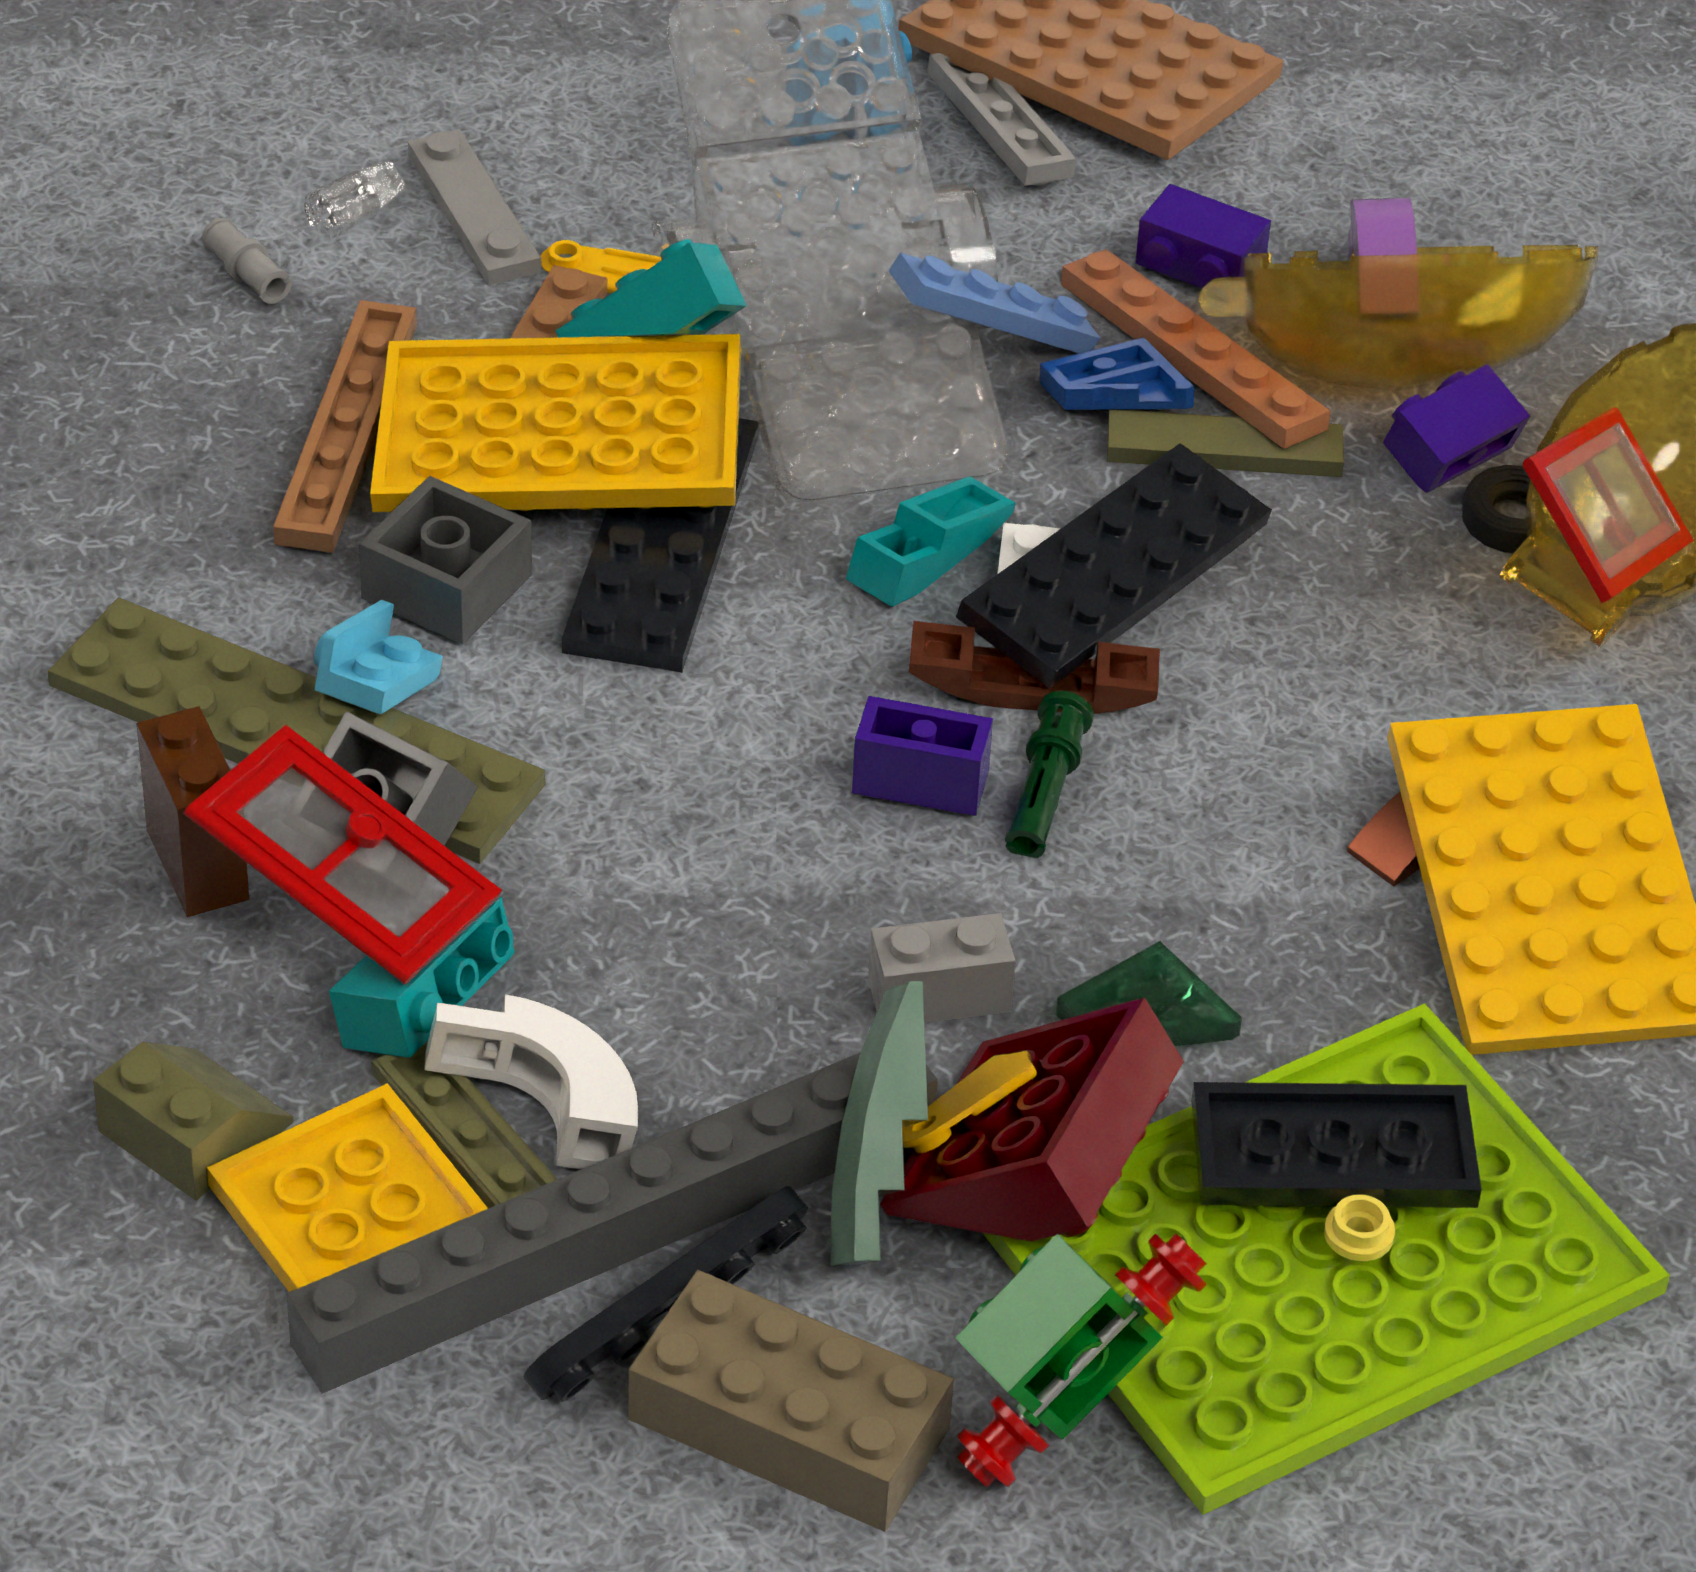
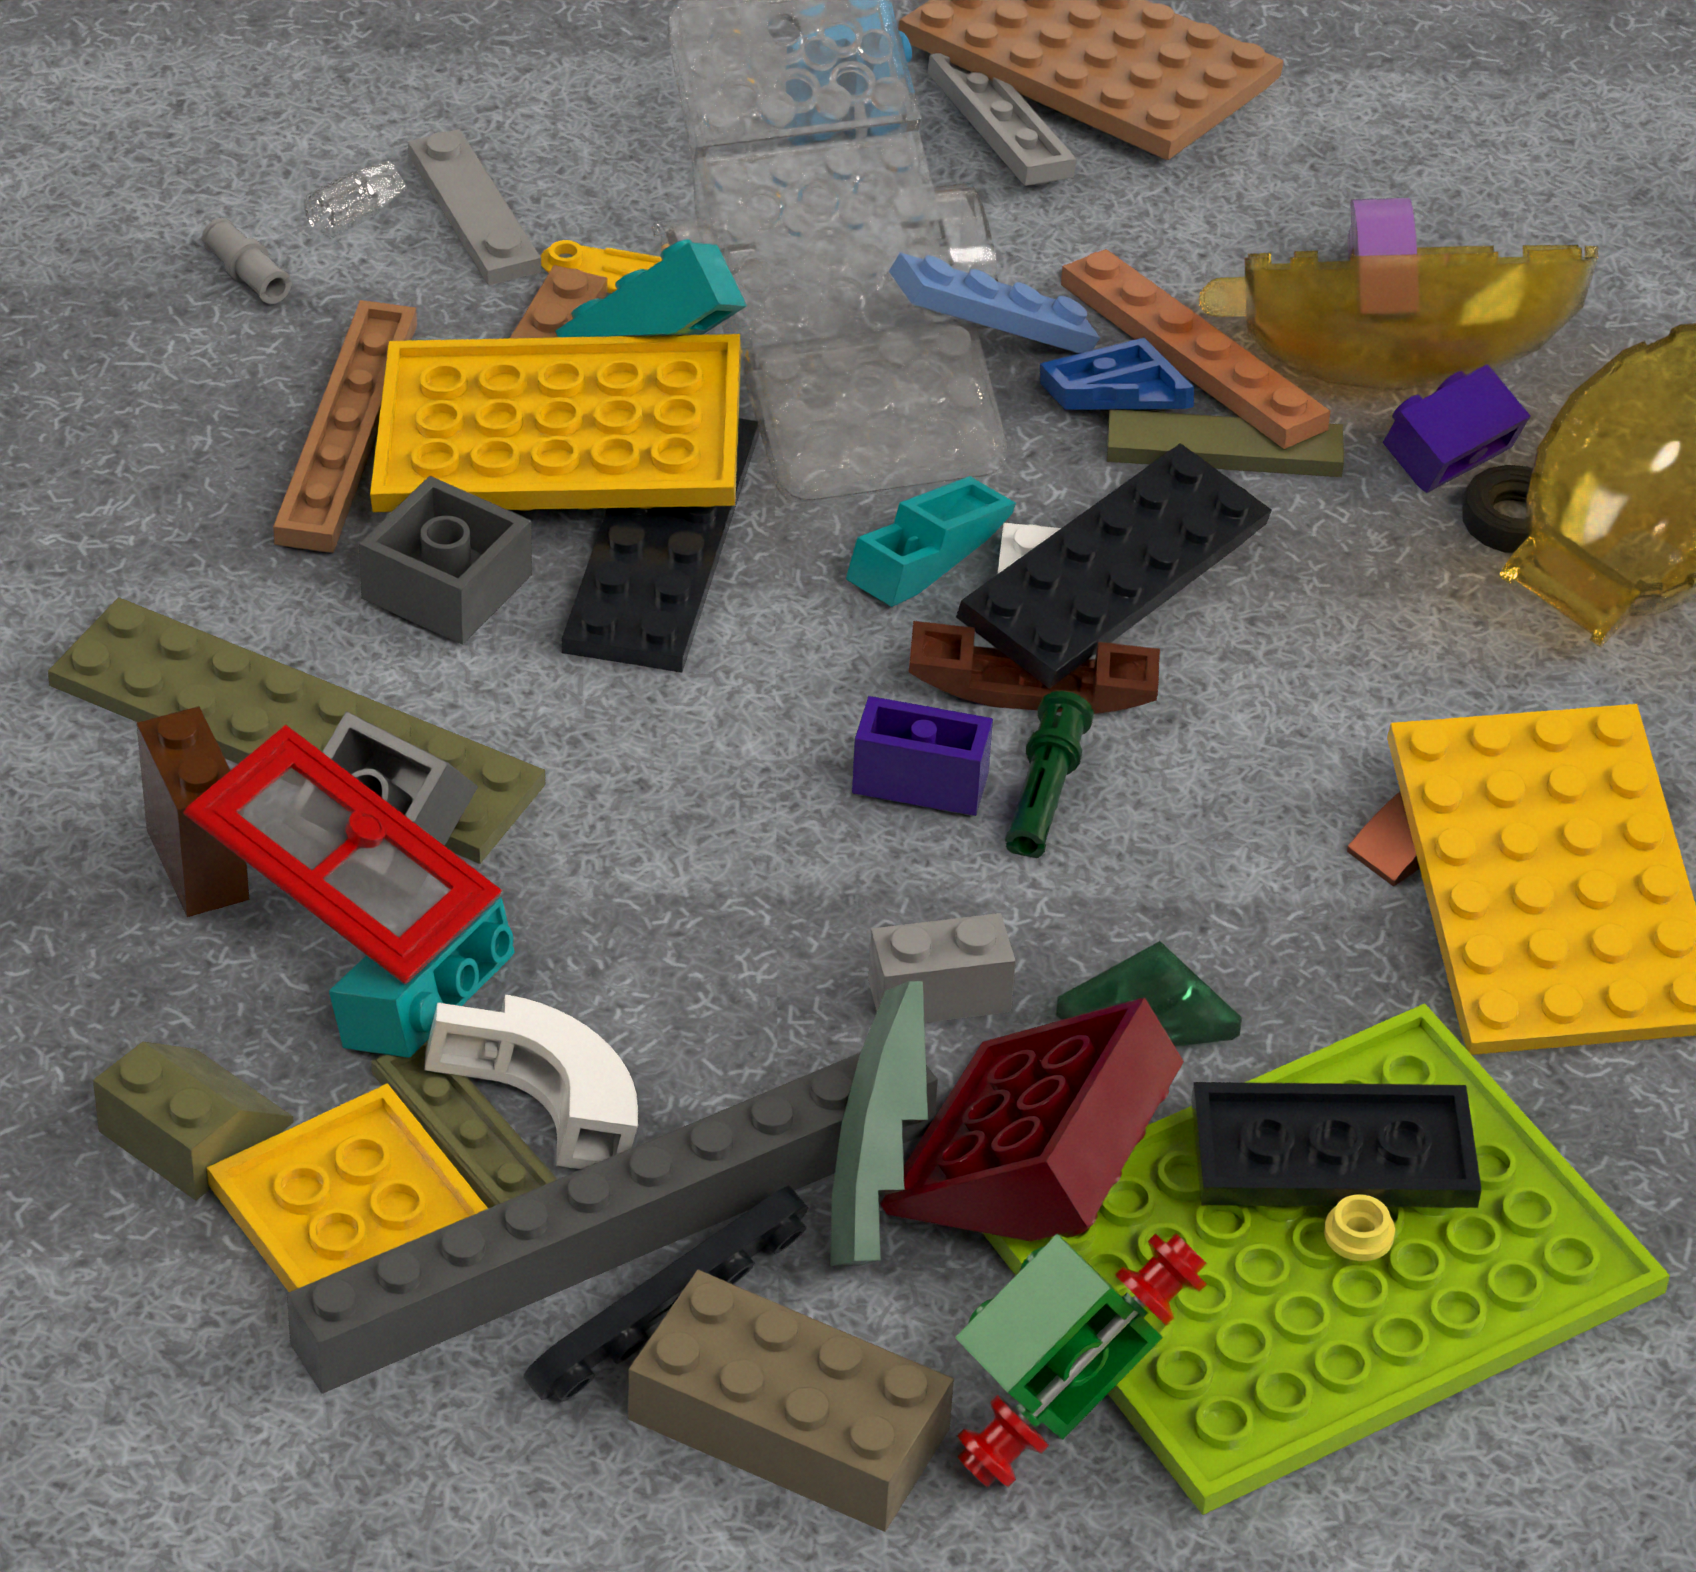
medium azure bracket [314,600,443,715] -> none
yellow piece [902,1051,1037,1153] -> none
dark purple brick [1135,184,1271,301] -> none
clear door [1523,407,1694,603] -> none

